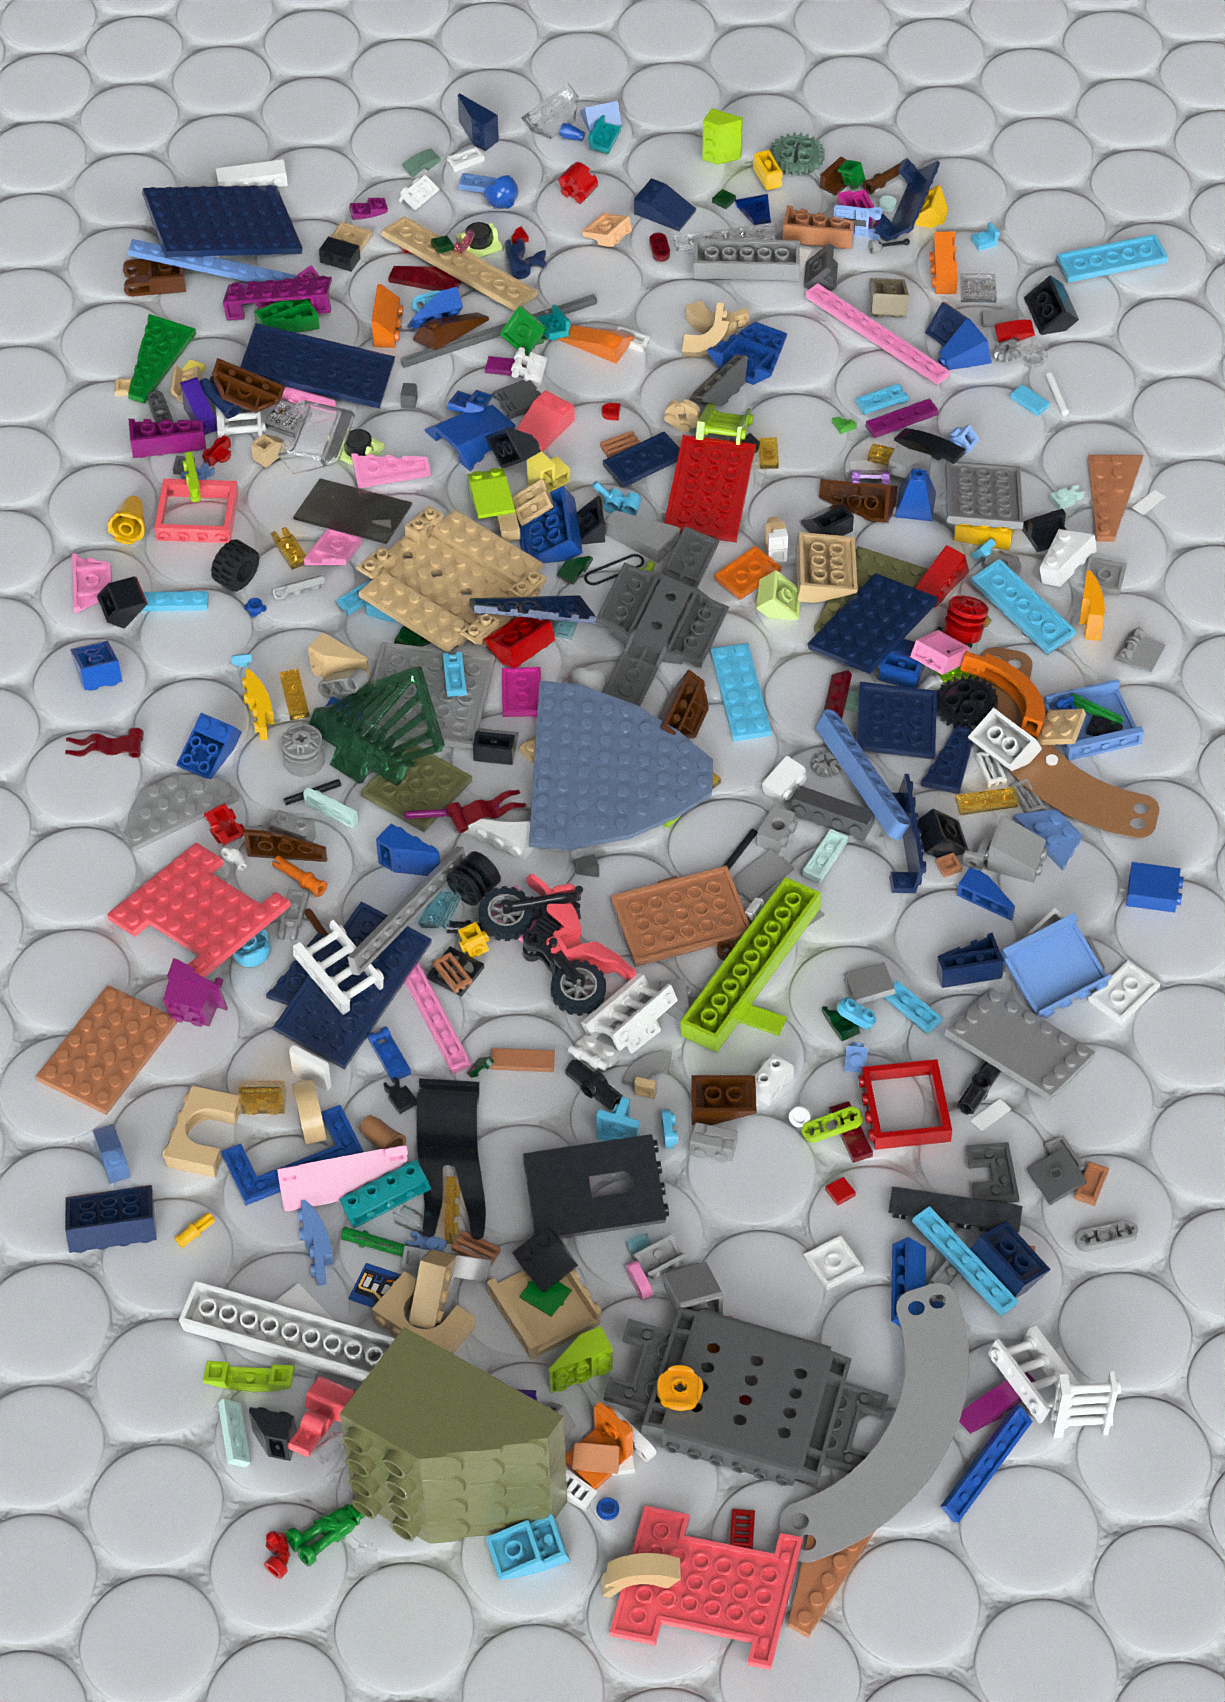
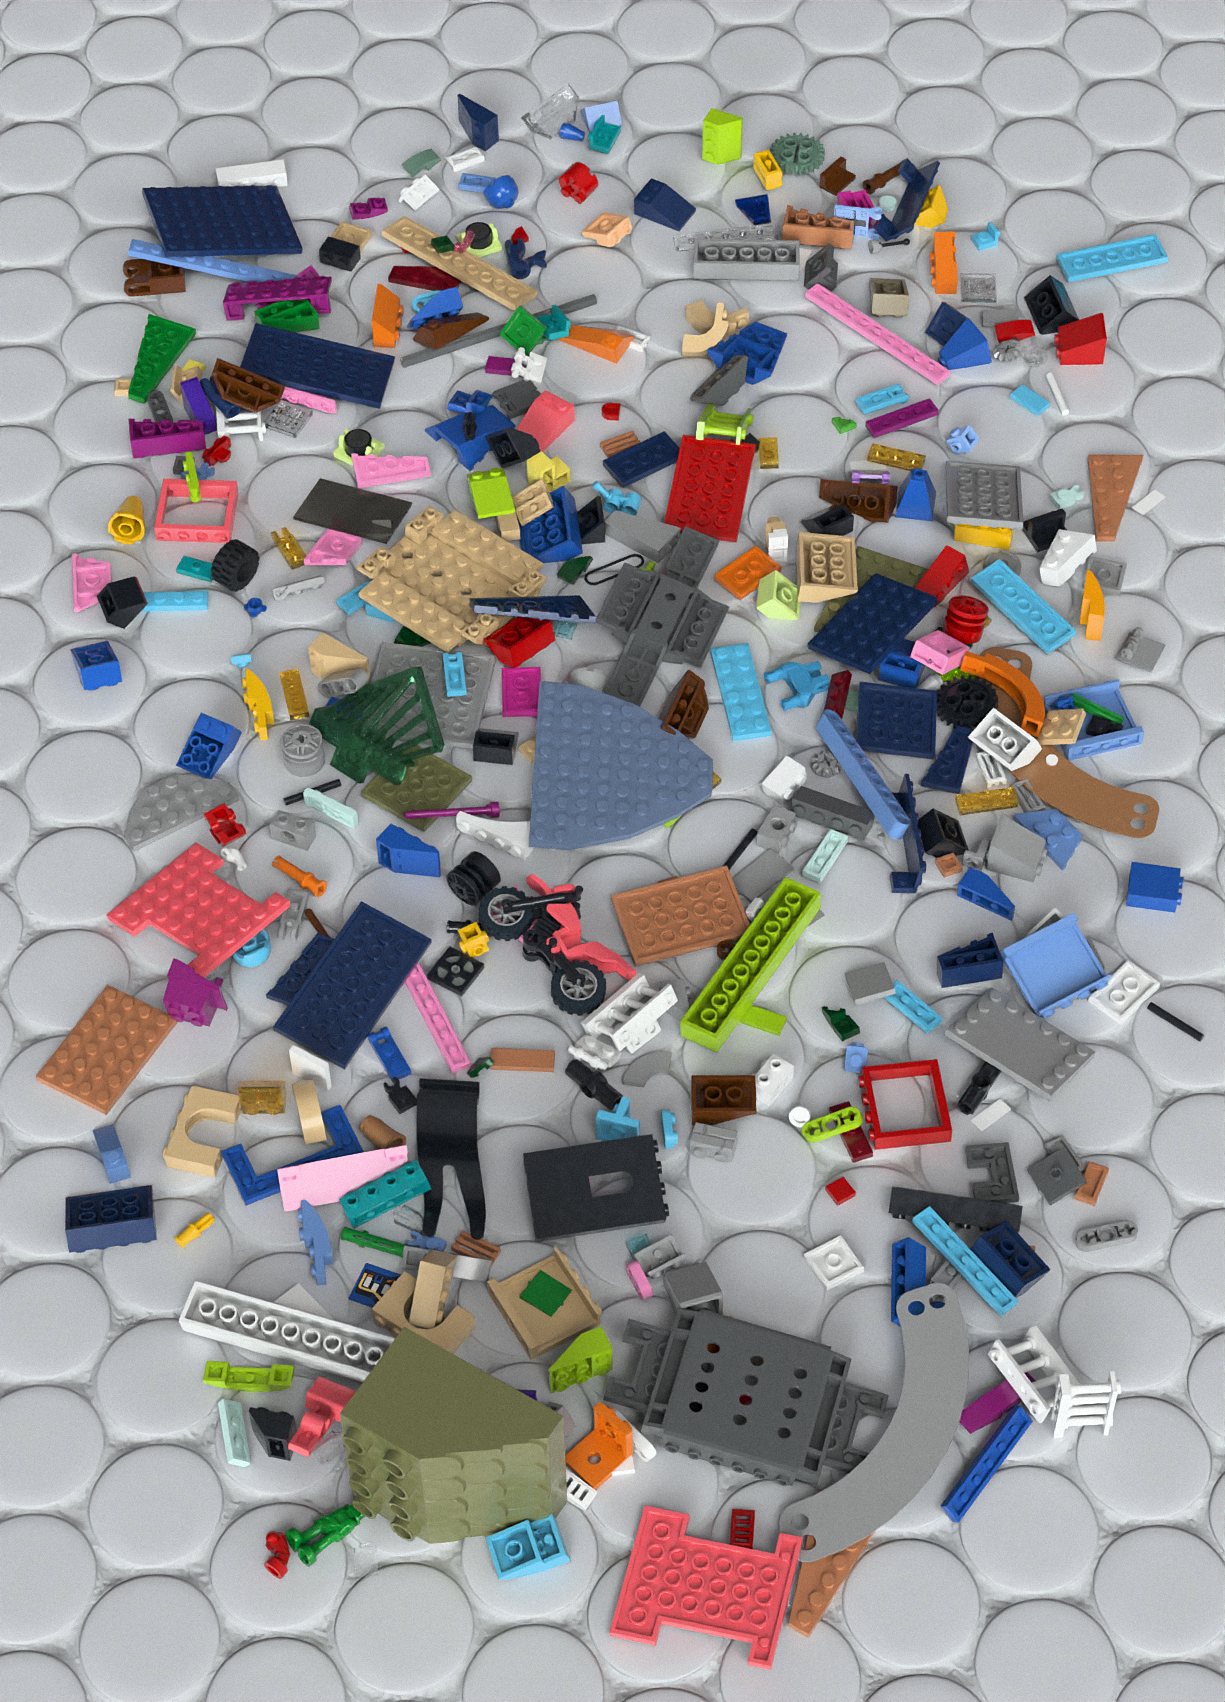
dark red flag [65,728,144,758] -> none
reddish brown wedge [244,825,328,862] -> none
tan slope [251,434,291,468] -> none
clear windscreen [278,400,355,474] -> none
white fence [293,920,384,1015] -> none
light grey plate [347,846,466,975] -> none
dark grey slope [400,383,418,409] -> none
clear light blue plate [418,892,462,929] -> none
nougat tile [433,952,473,994] -> none
clear yellow plate [444,1177,460,1244] -> none
dark red flag [445,789,527,833] -> none
black slope [512,1225,579,1293] -> none
nougat slope [572,1442,620,1474] -> none
dark grey slope [575,855,599,877] -> none
blue plate [596,1497,619,1520] -> none
tan arch [601,1553,681,1598] -> none
tan tile [634,1077,657,1099] -> none
dark red plate [649,233,670,262] -> none
light orange plate [657,1365,703,1411] -> none
tan plate [664,399,701,433] -> none
dark green tile [712,189,736,209] -> none
medium azure plate [836,998,876,1029] -> none
green brick [838,160,866,189] -> none
light grey slope [888,445,931,478] -> none
black slope [894,428,965,464] -> none
medium azure plate [971,538,996,560] -> none
none -> teal plate [176,556,213,582]
none -> black axle [462,412,477,441]
none -> dark azure connector [764,661,830,712]
none -> red slope [1054,313,1107,365]
none -> black bar [1147,1002,1204,1042]

